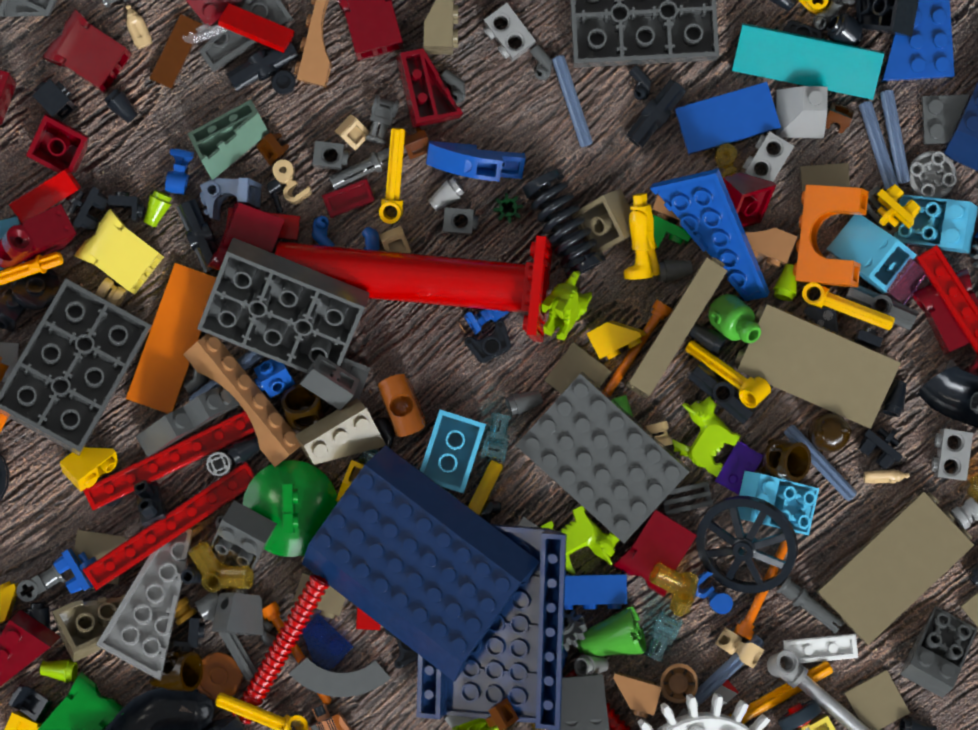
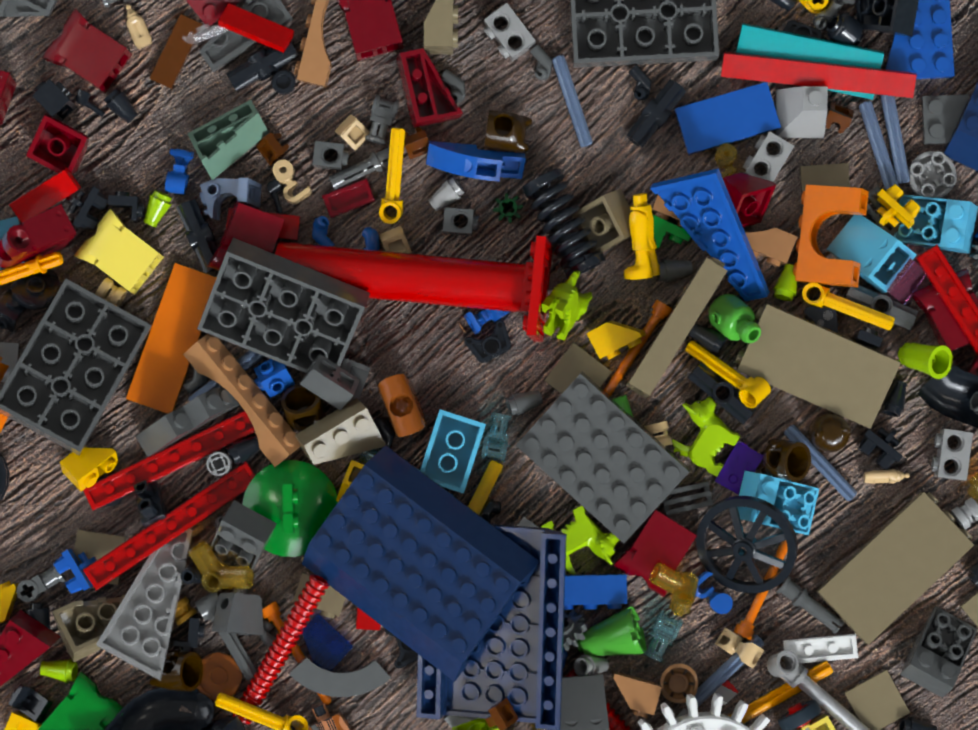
none -> black hand [76,89,105,117]
none -> dark brown piece [484,110,532,152]
none -> red tile [721,52,917,98]
none -> lime plant [898,342,953,379]

